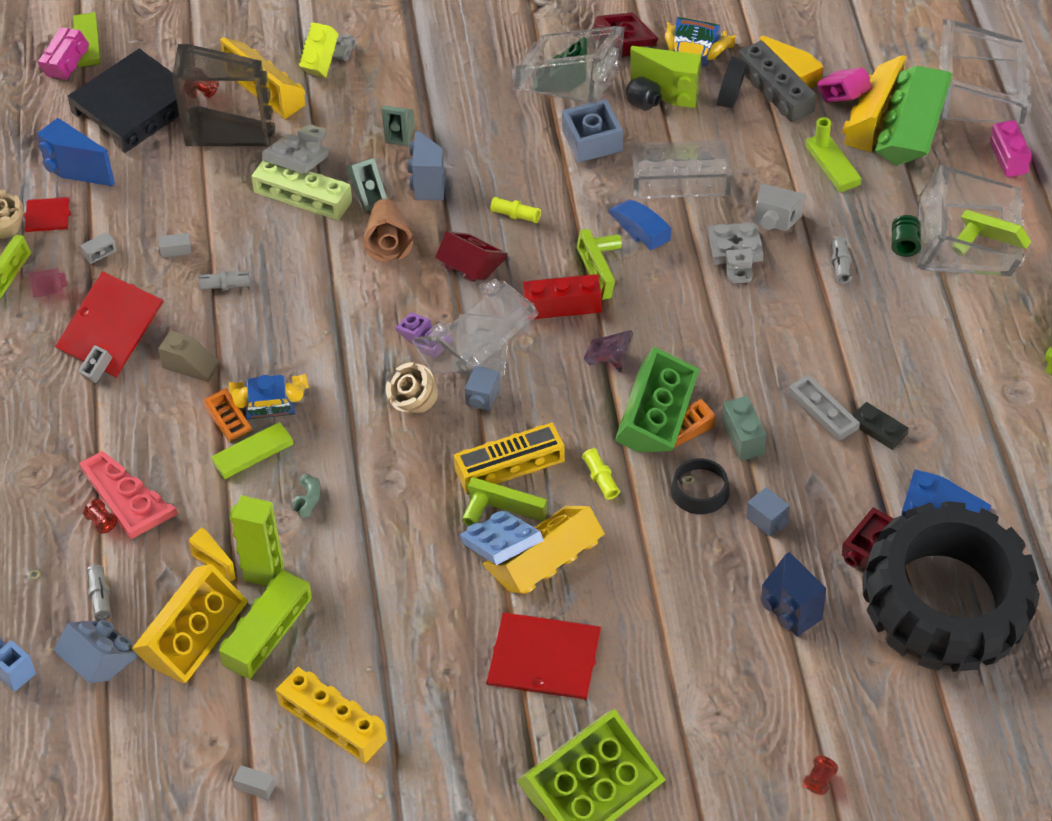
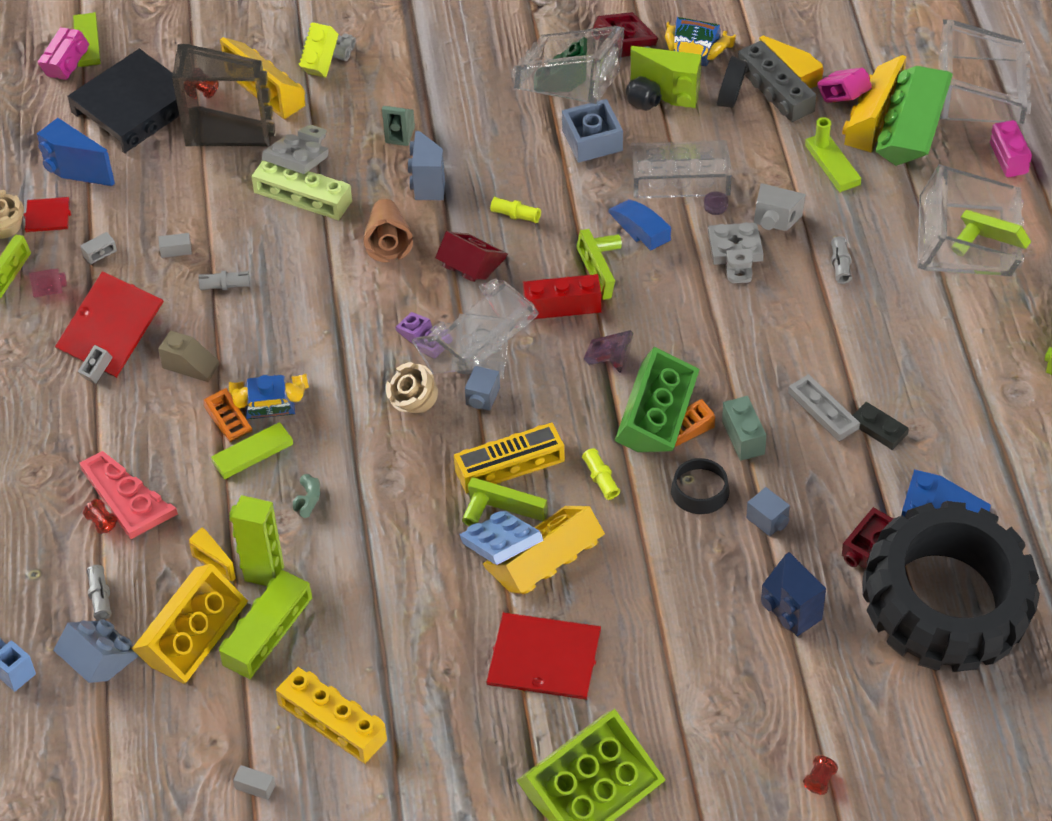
sand green slope [346,158,387,212] -> none
dark green piece [891,215,921,257] -> none
none -> clear purple tile [704,191,728,215]

